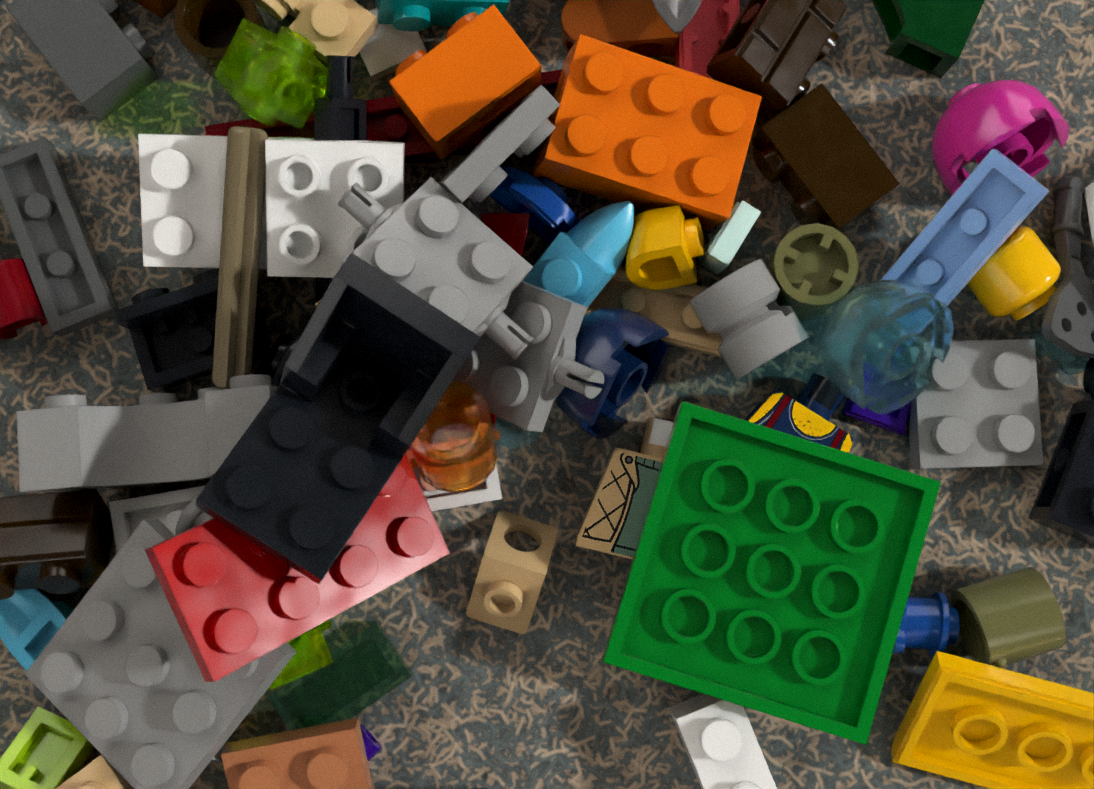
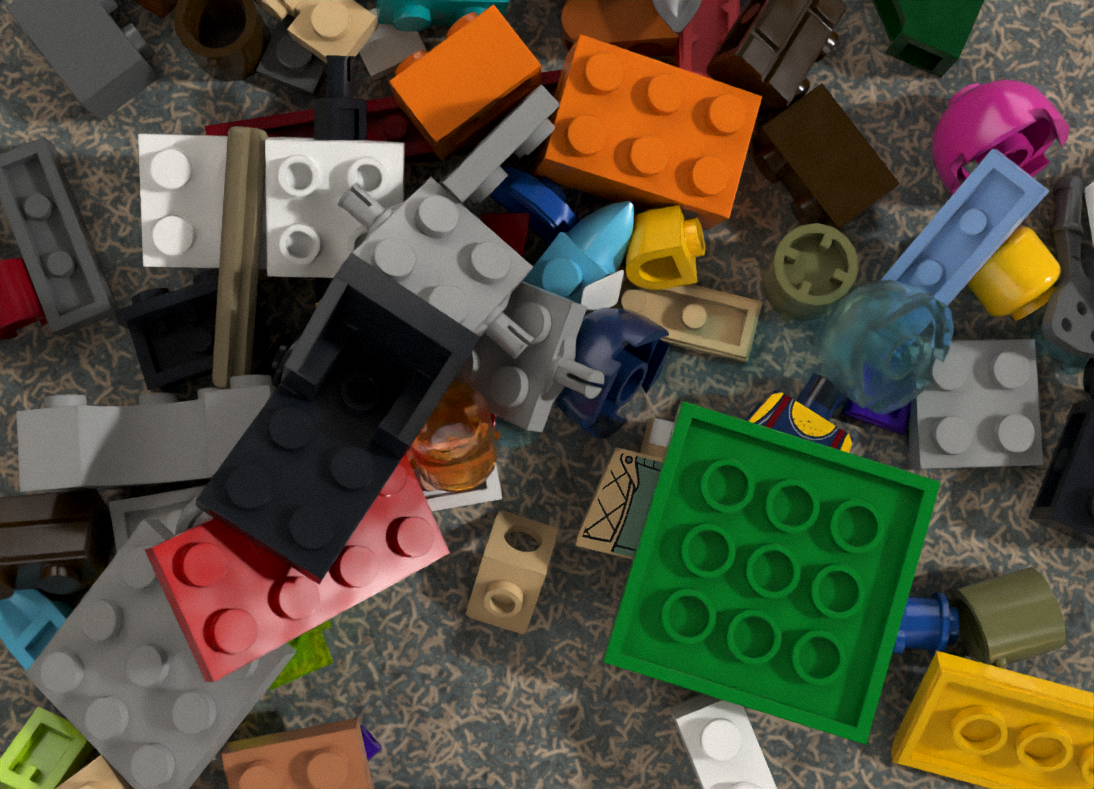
clear neon green brick [214,18,327,129] -> none
clear green tile [268,621,413,730] -> none
light grey wheel [689,259,809,380] -> none
light aqua tile [698,200,761,275] -> none
none -> white sticker [580,270,624,316]

